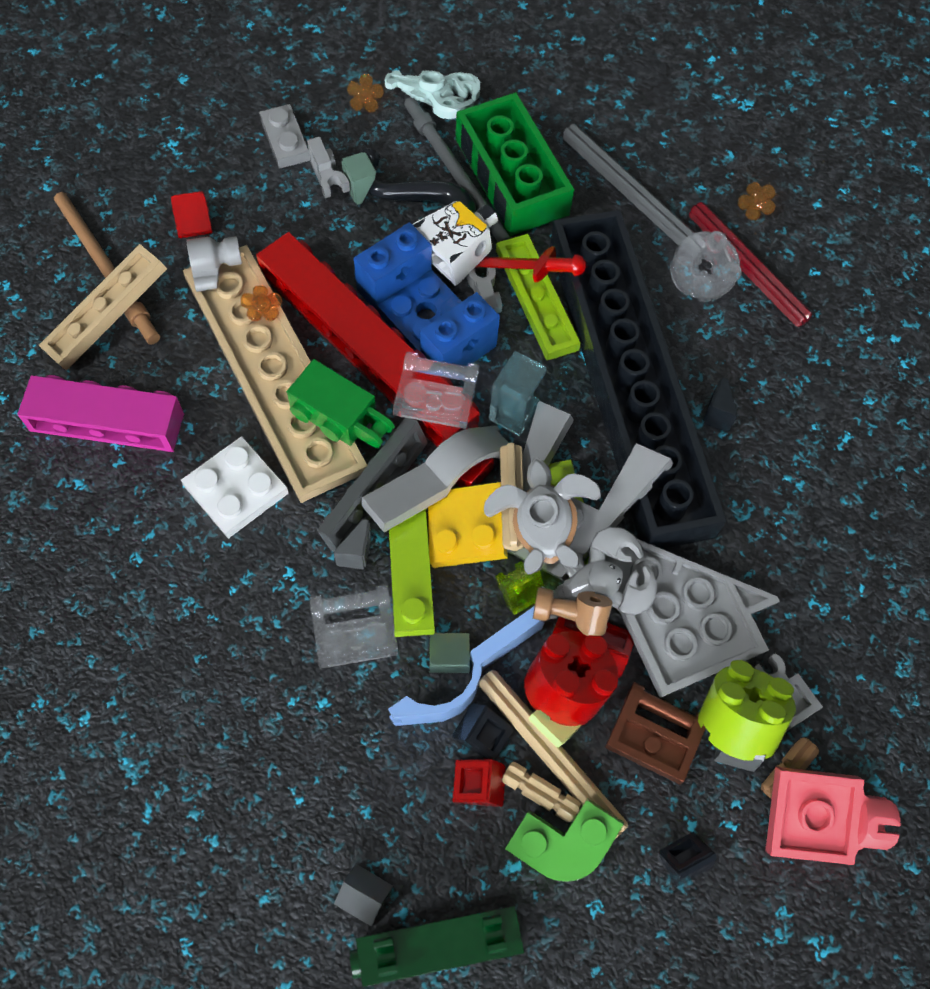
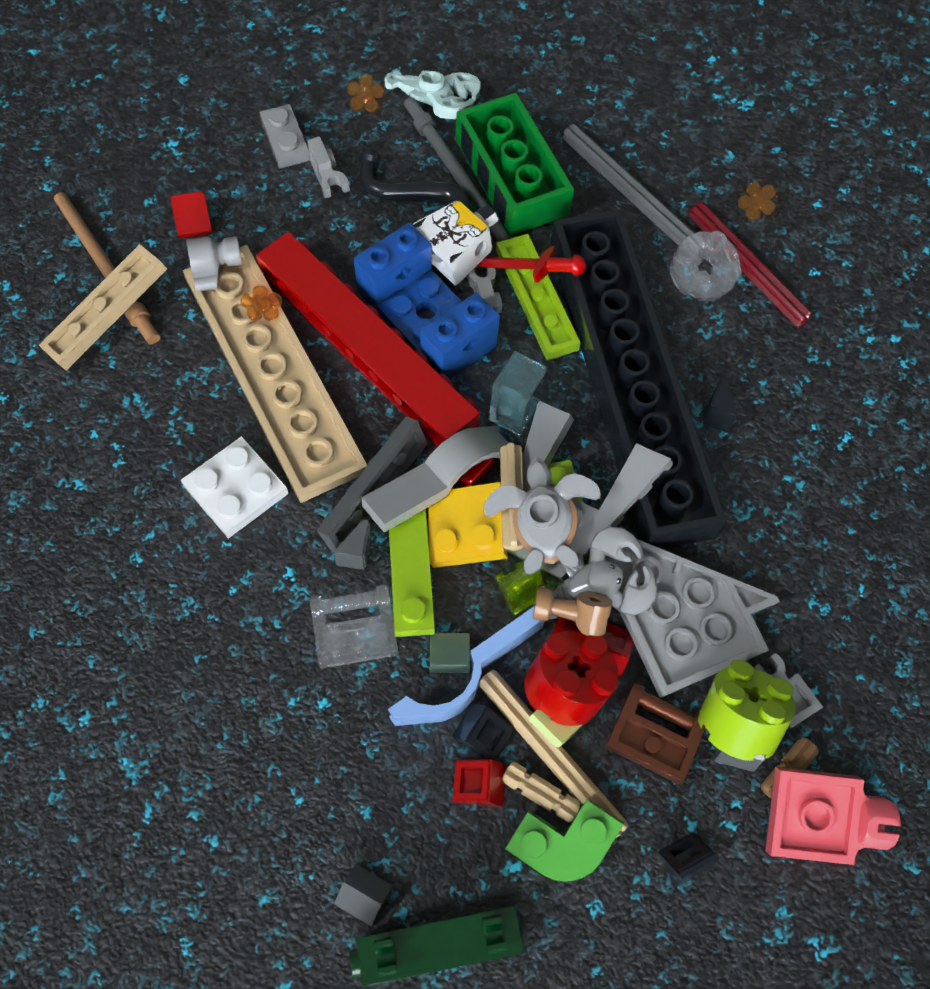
dark pink brick [17,375,184,452] -> none
green brick [286,359,395,448] -> none
sand green slope [342,152,376,205] -> none
clear plate [393,351,480,429] -> none

